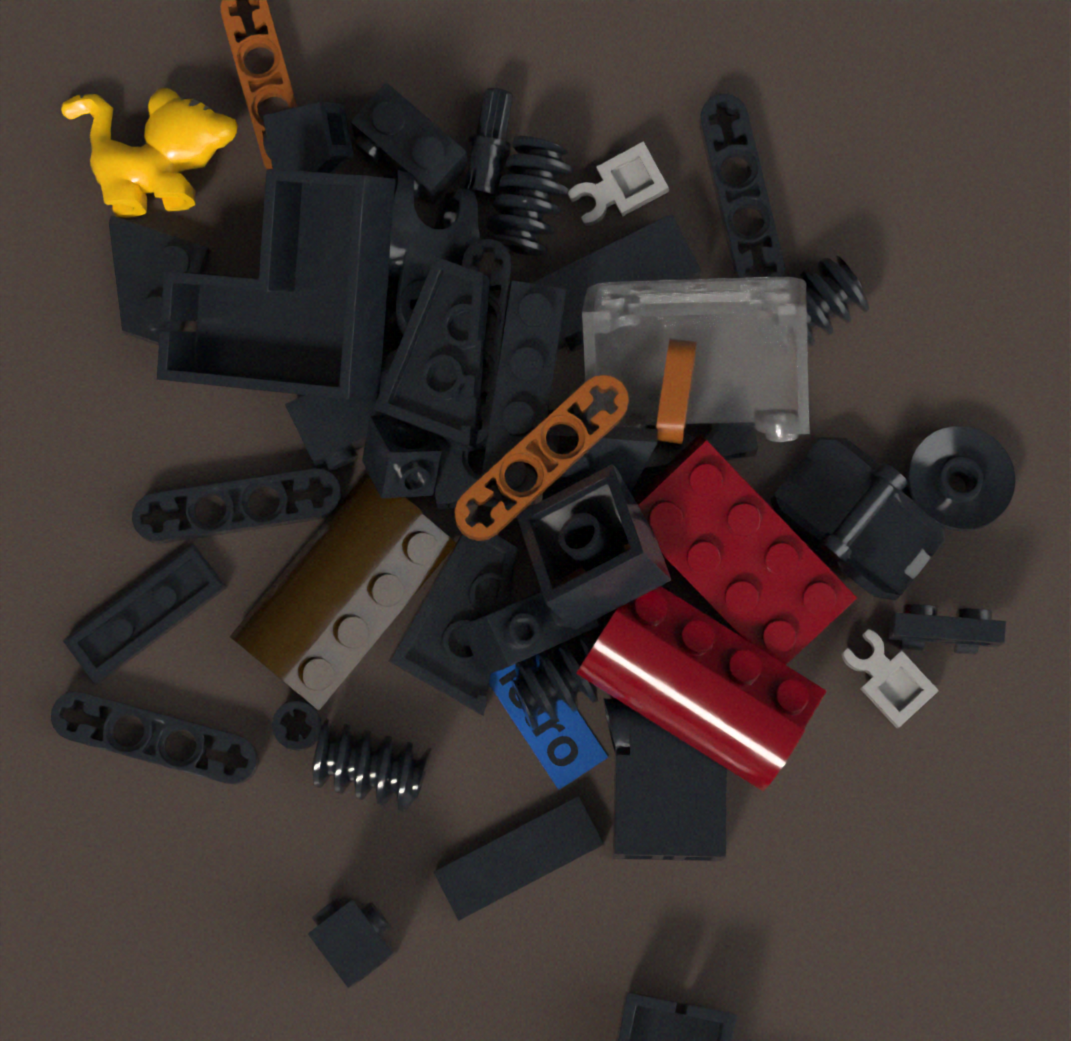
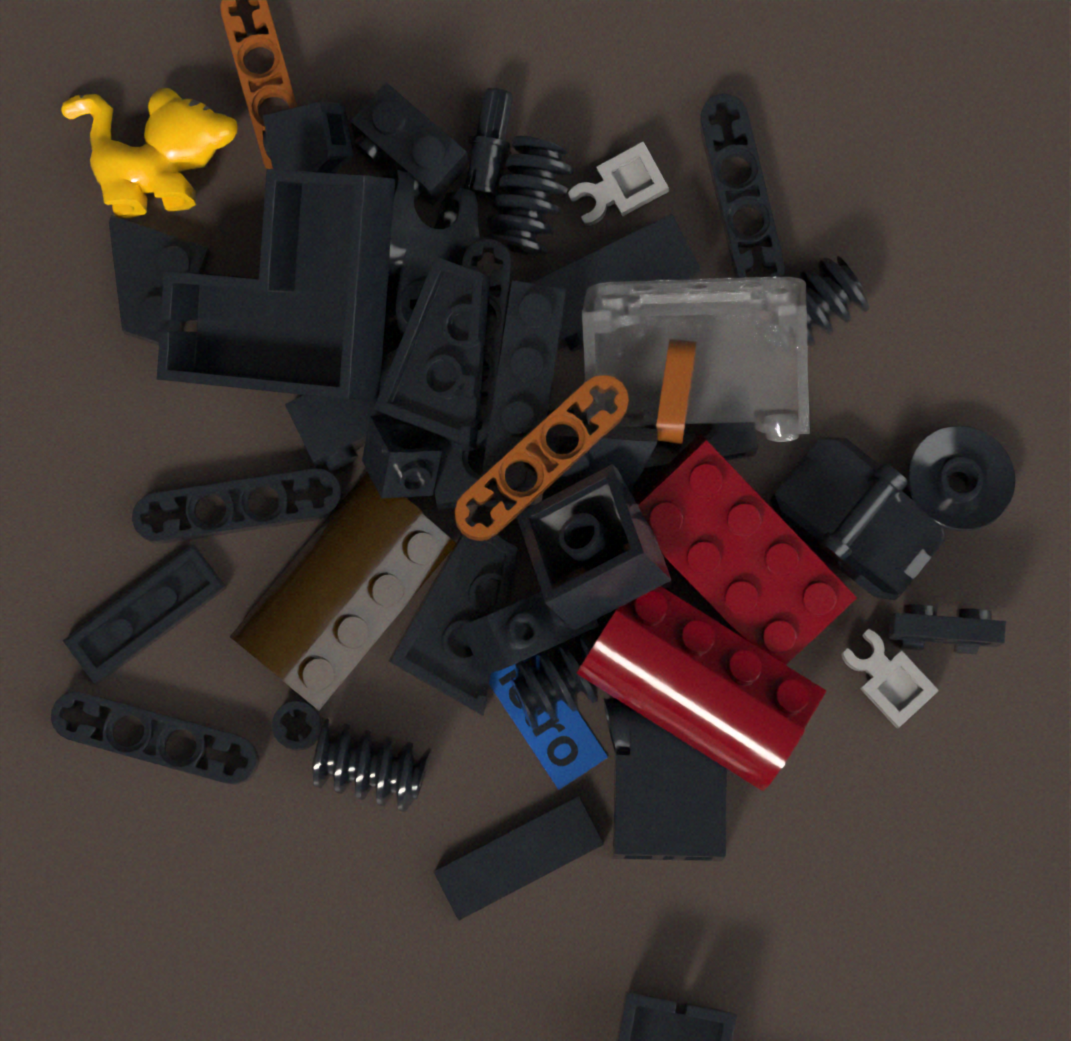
black brick [308,898,398,988] -> none

